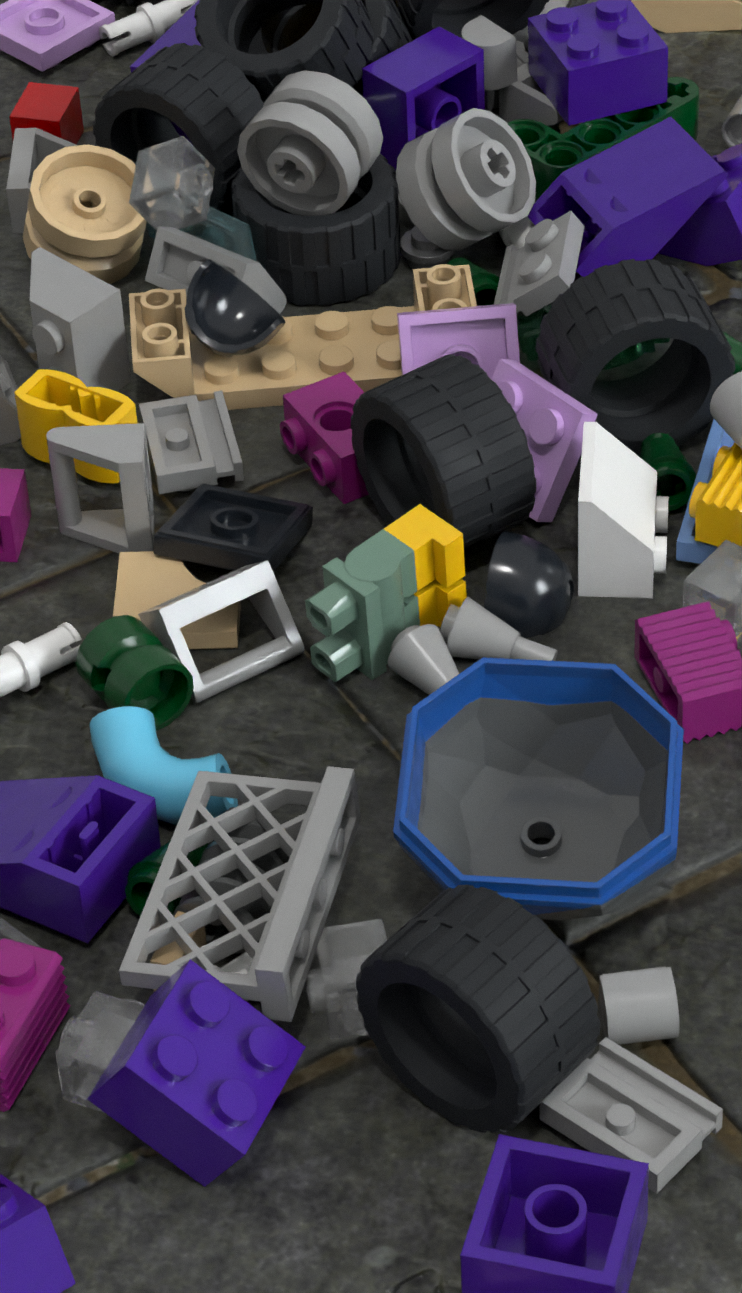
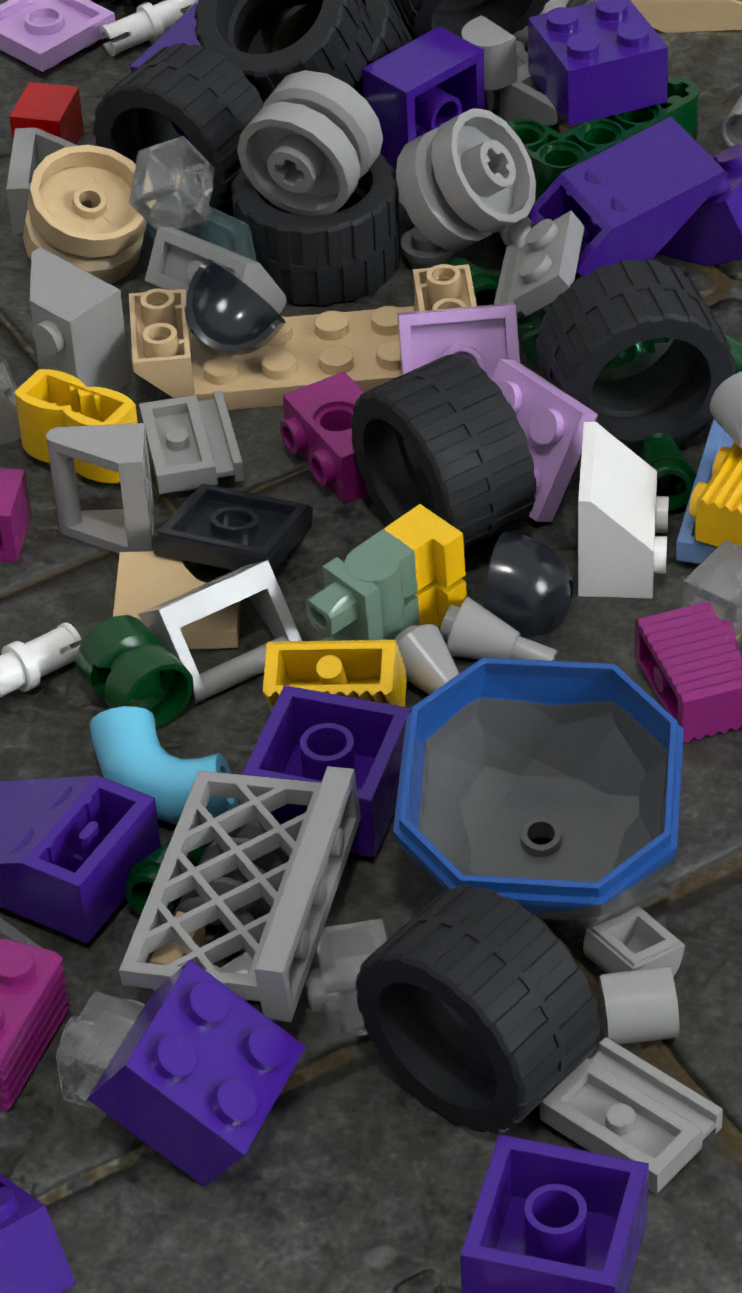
none -> dark purple brick [242,685,411,858]
none -> yellow brick [263,640,407,712]
none -> light grey brick [583,906,685,977]

